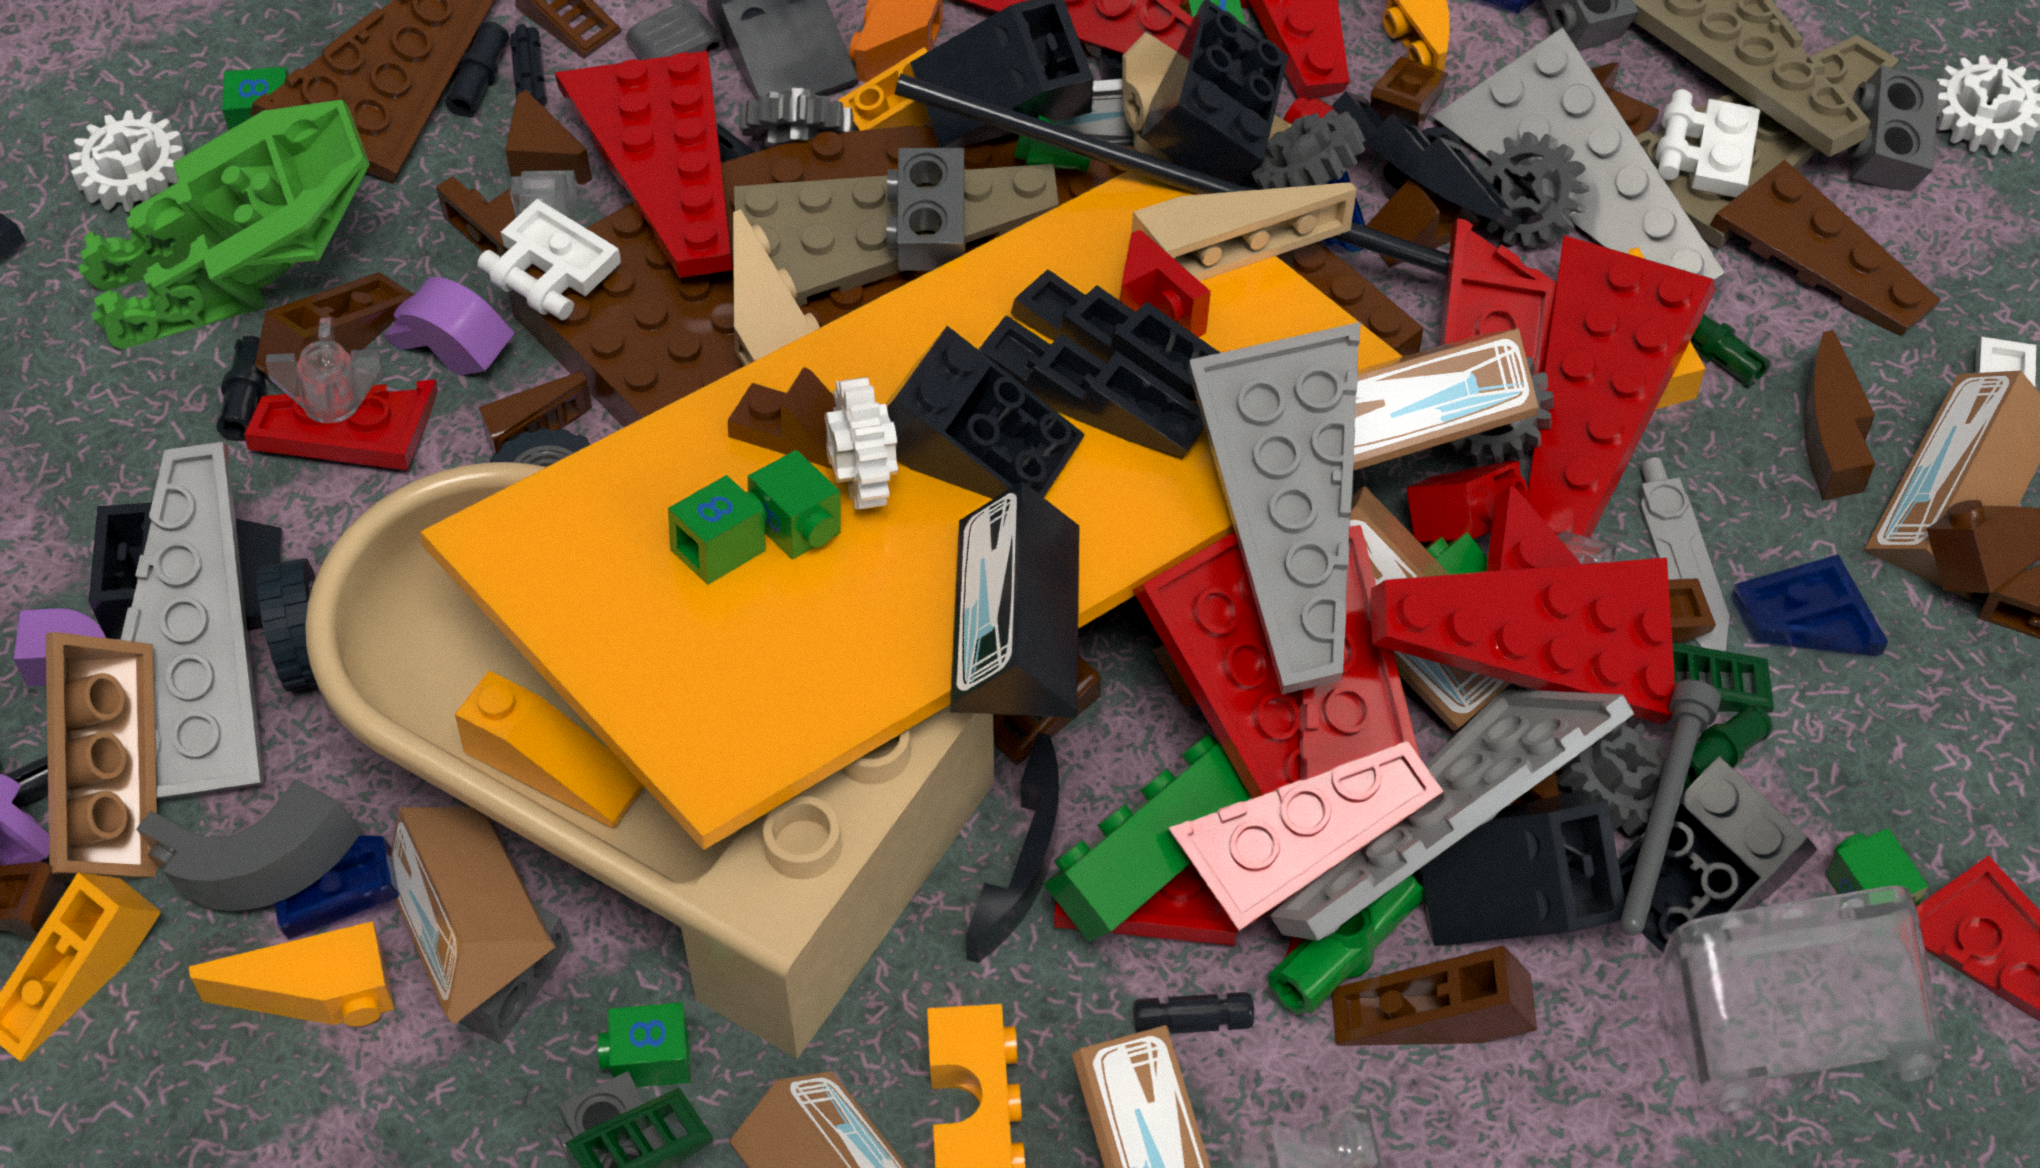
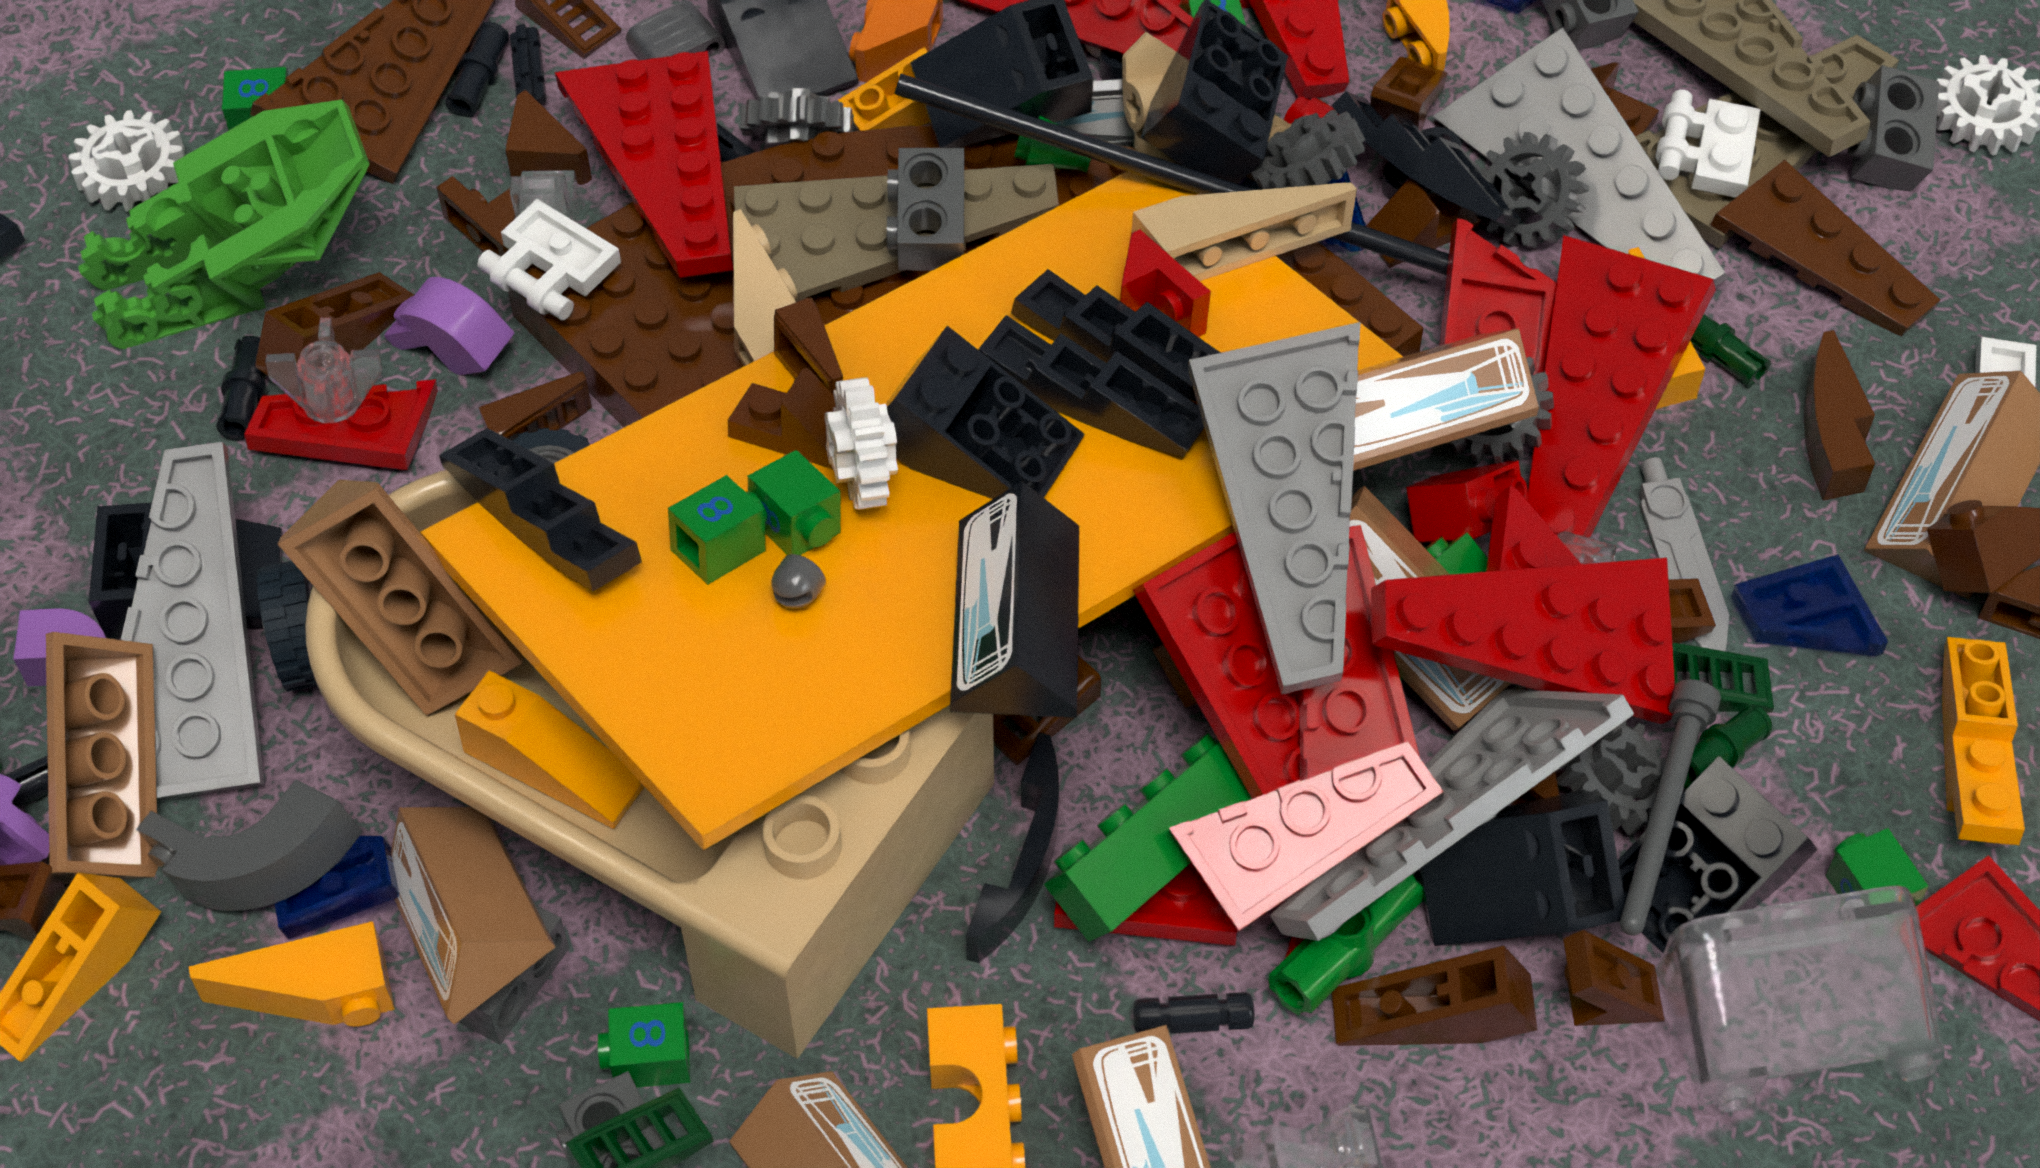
none -> medium nougat slope [278,479,524,716]
none -> black slope [439,428,642,592]
none -> dark grey hinge [771,554,826,609]
none -> reddish brown slope [774,298,843,394]
none -> reddish brown slope [1563,930,1665,1026]
none -> light orange slope [1942,637,2025,846]

